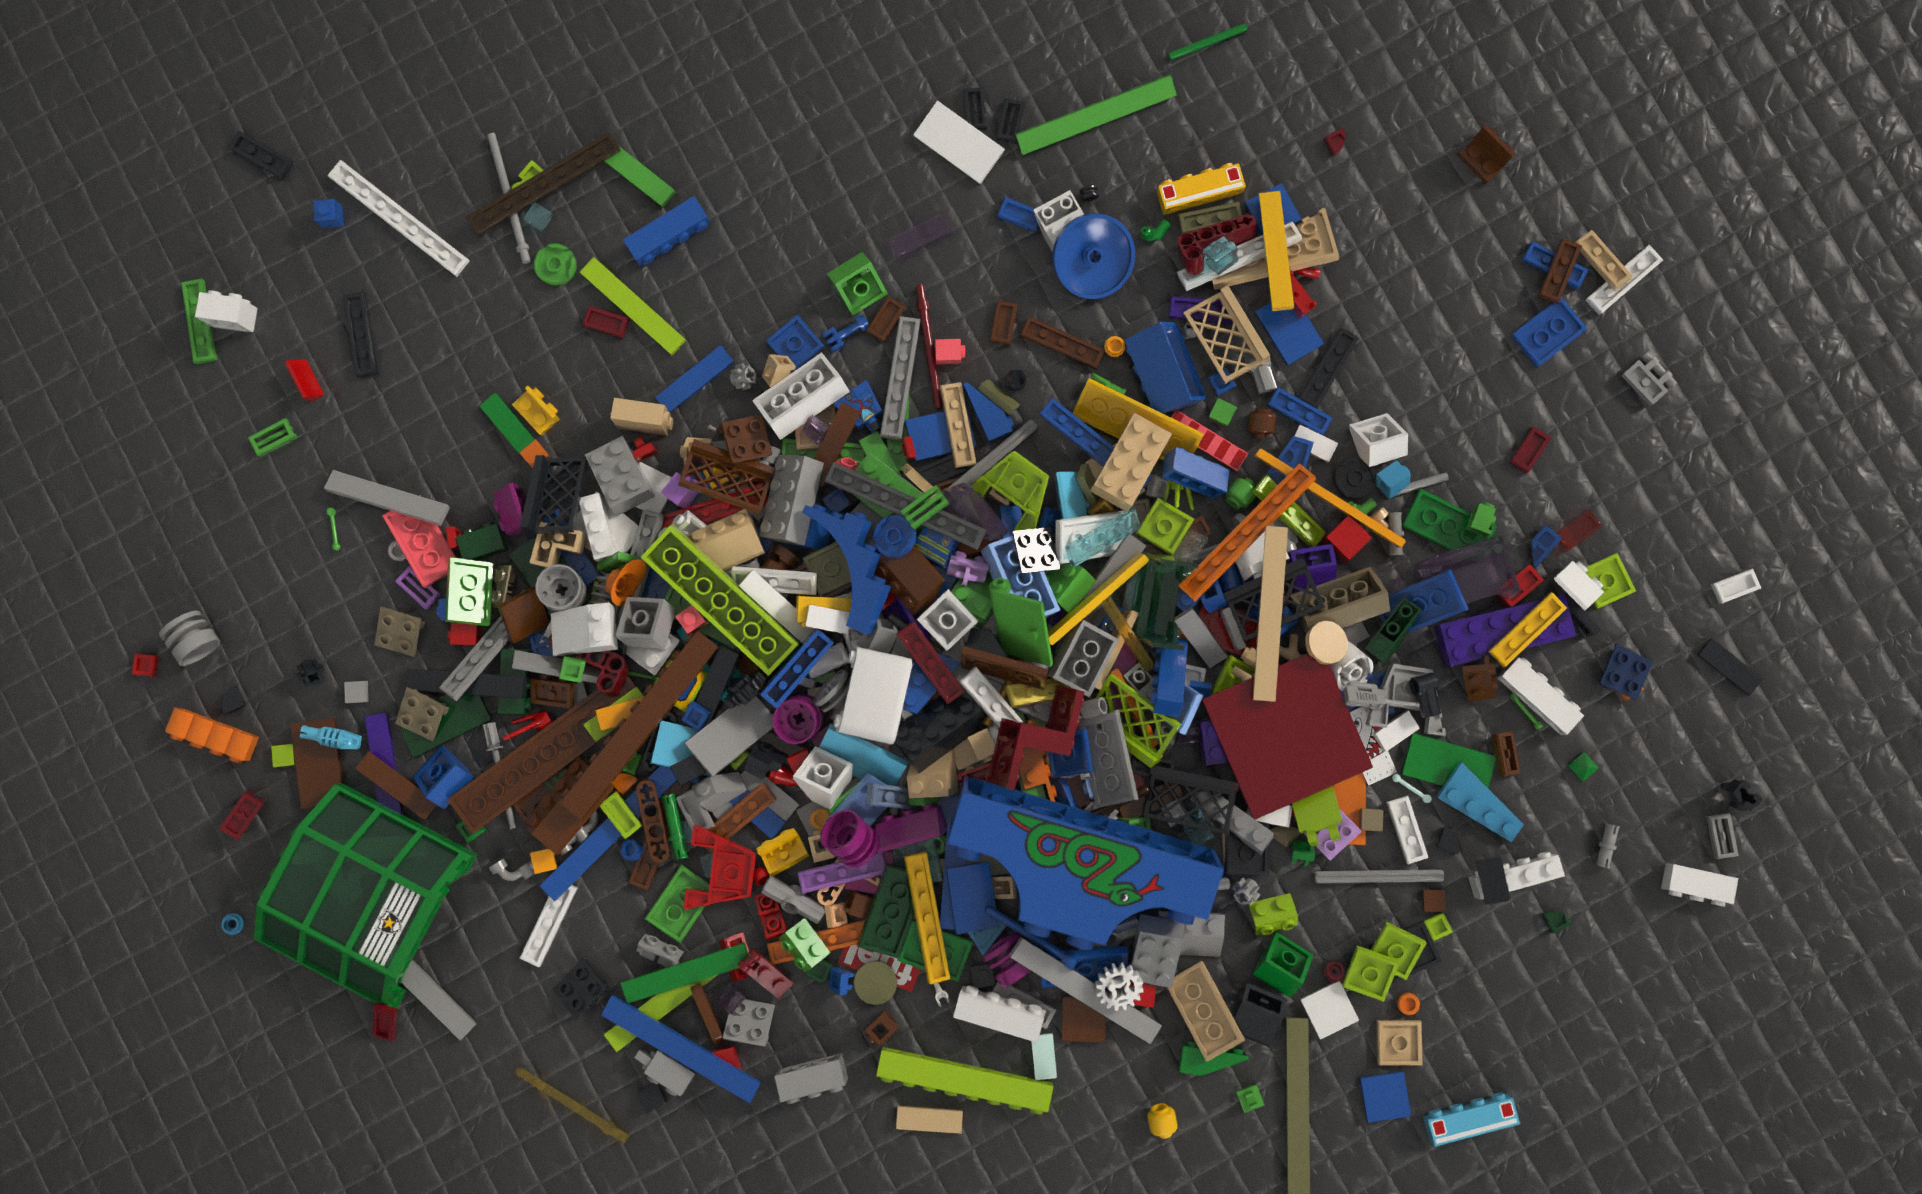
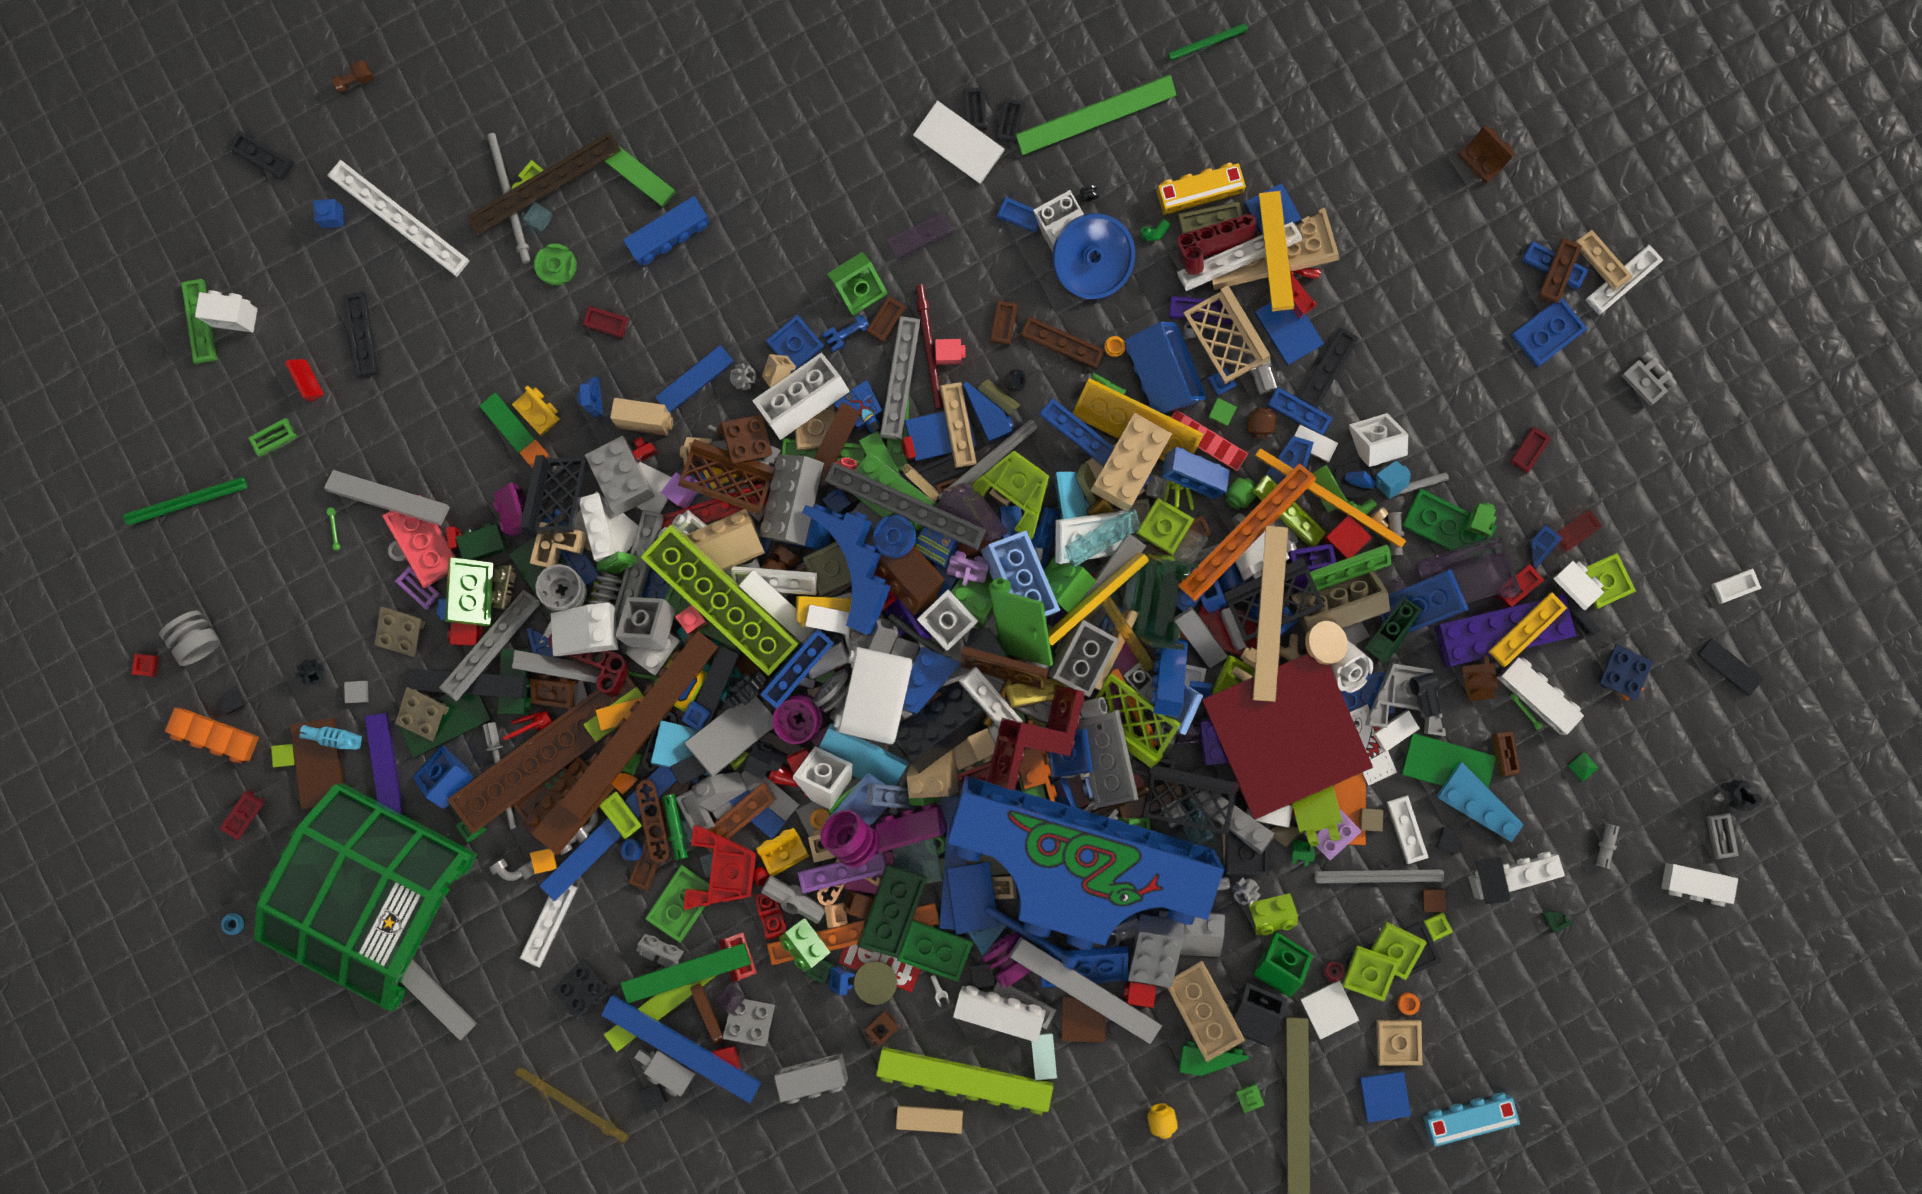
reddish brown tile [355,751,437,820] -> none
dark red tile [372,1002,398,1042] -> none
reddish brown tile [498,586,549,644] -> none
bright green tile [559,656,585,683] -> none
lime tile [580,257,686,356] -> none
orange piece [605,559,647,606] -> none
dark red plate [737,948,793,999] -> none
tile [802,414,831,445] -> none
dark red tile [896,621,965,704] -> none
bright green tile [901,485,949,529] -> none
yellow tile [904,851,950,984] -> none
hinge [1012,527,1060,574] -> none
white gear [1095,963,1144,1011] -> none
clear light blue brick [1203,236,1238,275] -> none
dark red tile [1323,128,1345,157] -> none
light grey piece [1343,681,1420,709] -> none
light aqua hinge [1392,774,1432,803] -> none
none -> green axle [123,477,247,525]
none -> reddish brown leg [331,61,373,93]
none -> blue wing [577,376,603,418]
none -> bright green tile [1307,545,1391,592]
none -> bright green tile [1312,465,1348,513]
none -> blue tile [1345,471,1375,489]

